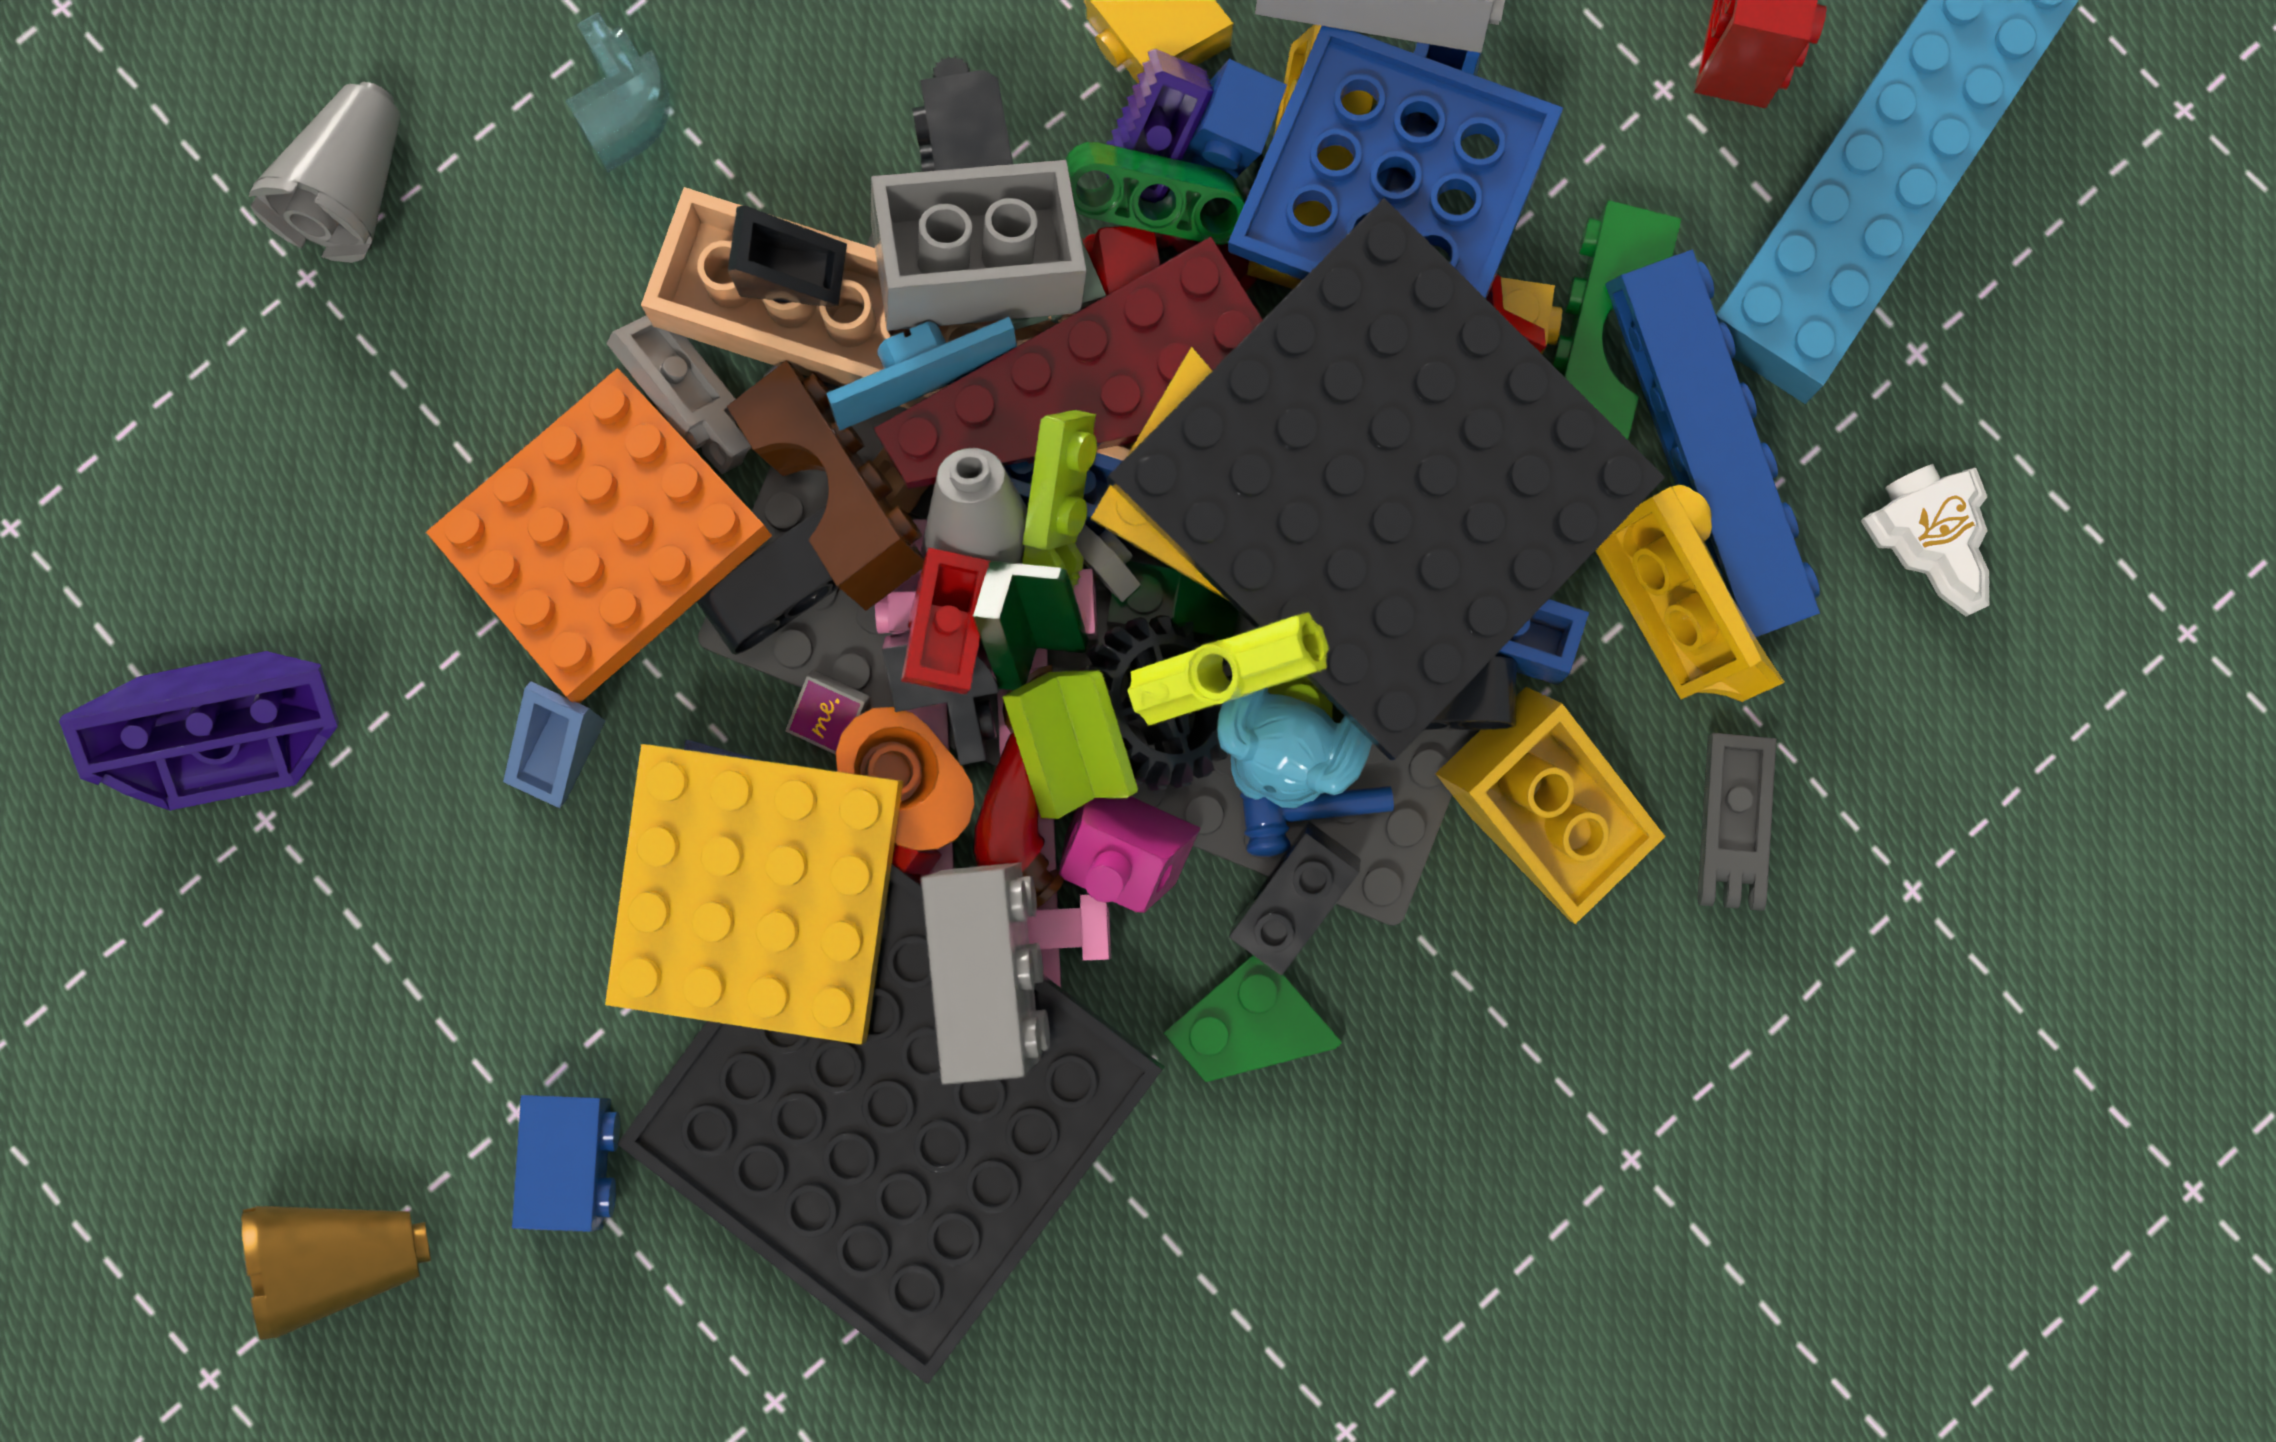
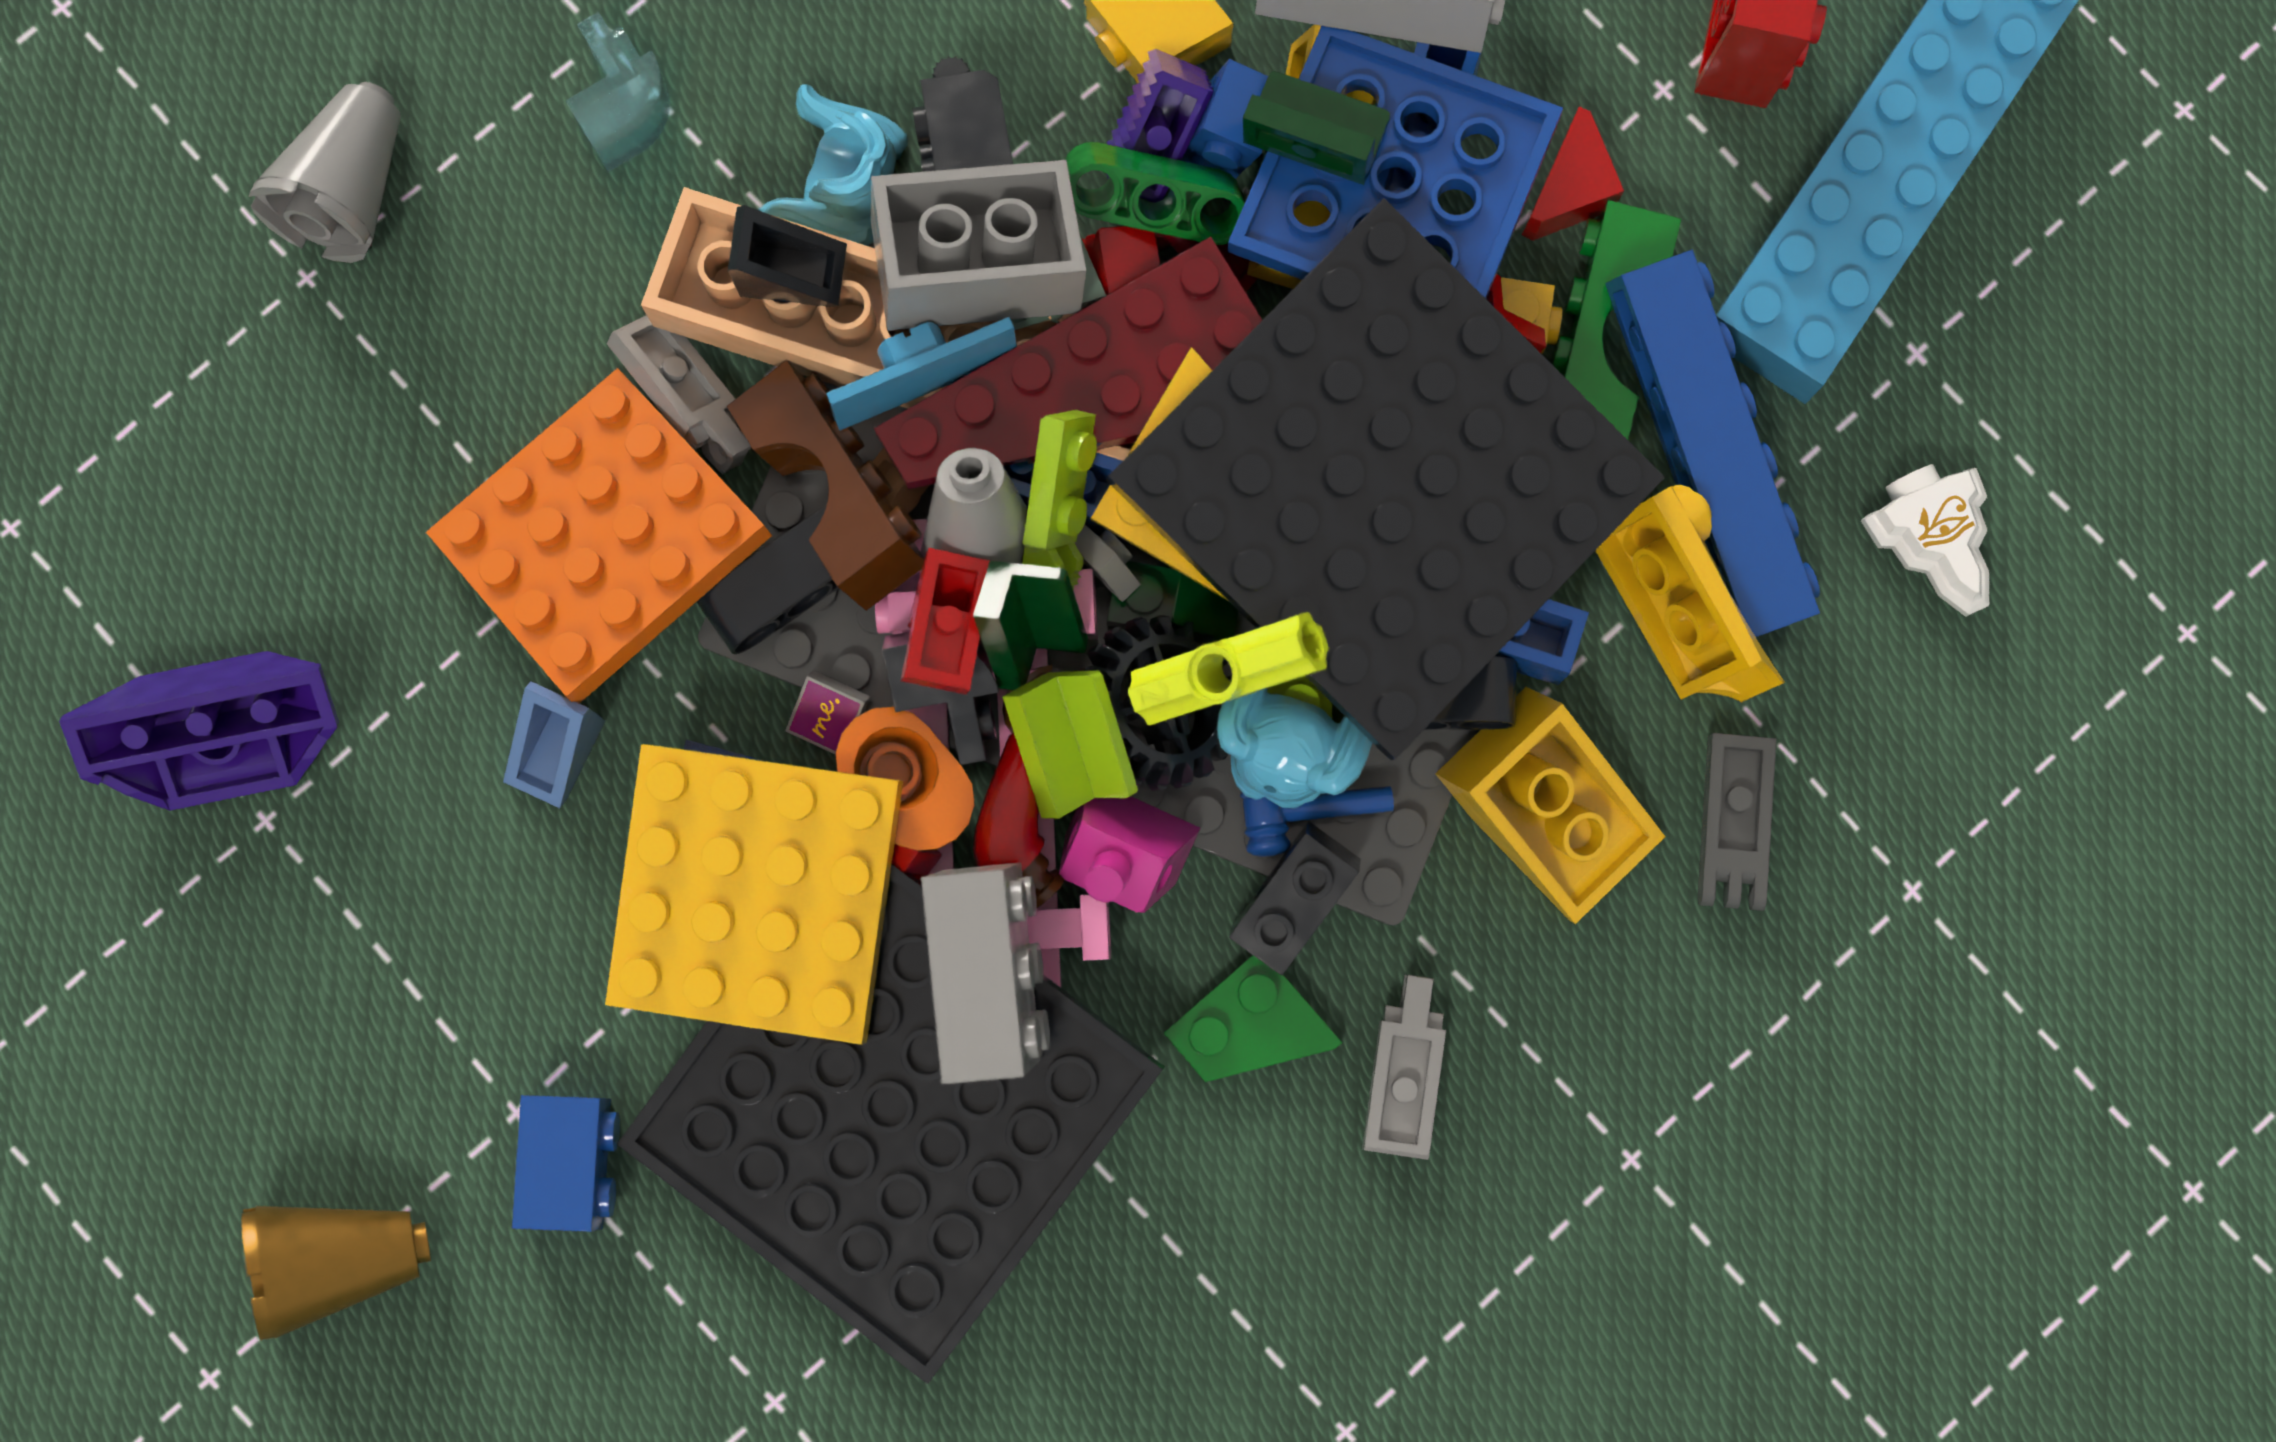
none -> medium azure hair [759,84,908,246]
none -> dark green panel [1243,71,1390,185]
none -> light grey hinge [1362,975,1446,1160]
none -> red slope [1522,106,1624,240]

